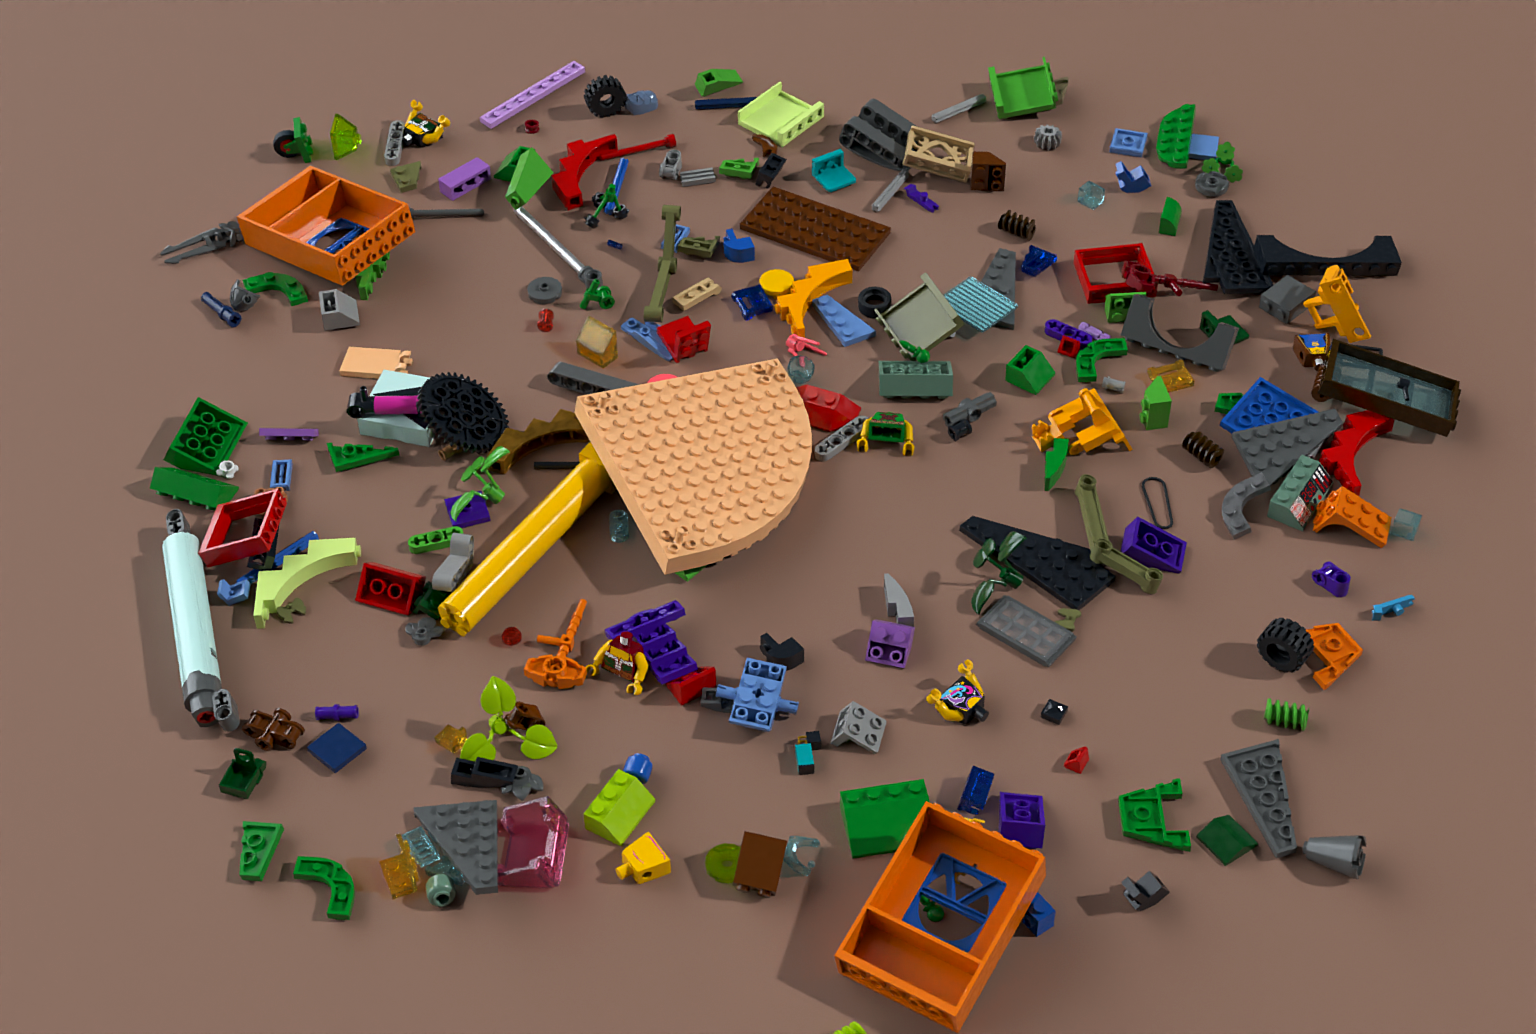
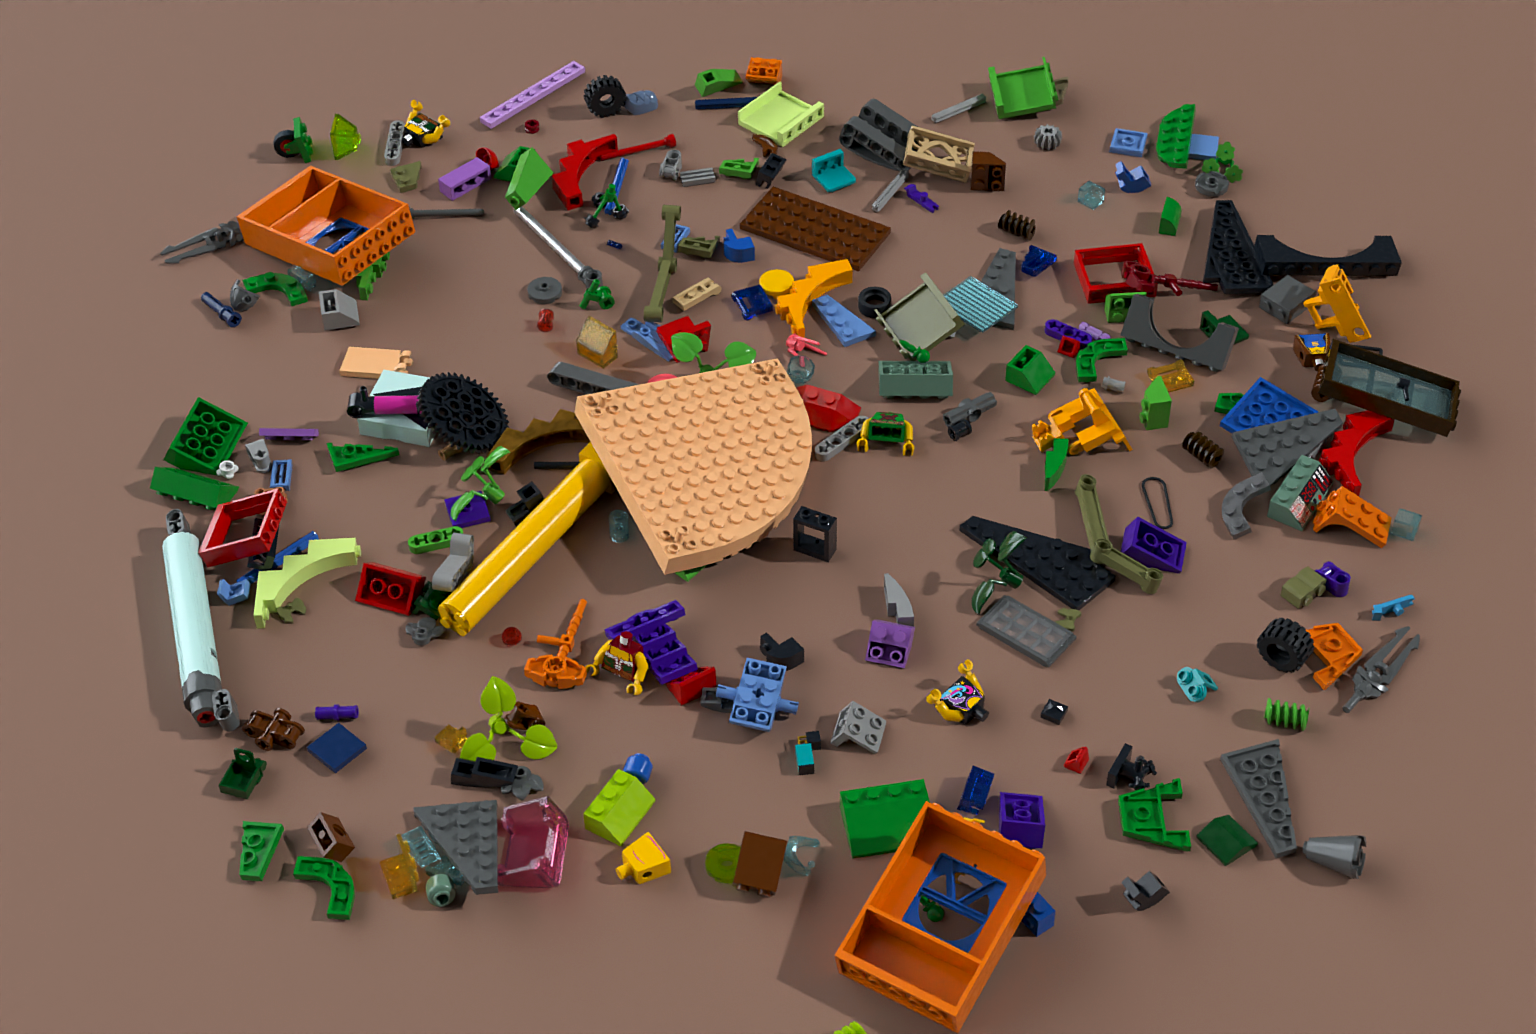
none -> light grey piece [245,439,272,473]
none -> clear light blue plate [287,265,316,291]
none -> reddish brown brick [307,812,355,863]
none -> red hat [476,147,499,171]
none -> black brick [505,481,544,526]
none -> bright green plant [671,332,756,373]
none -> orange slope [745,57,782,85]
none -> black window [793,506,837,563]
none -> black piece [1106,743,1157,790]
none -> teal bracket [1177,667,1218,703]
none -> olive brick [1280,566,1326,609]
none -> dark grey sword [1342,626,1420,713]

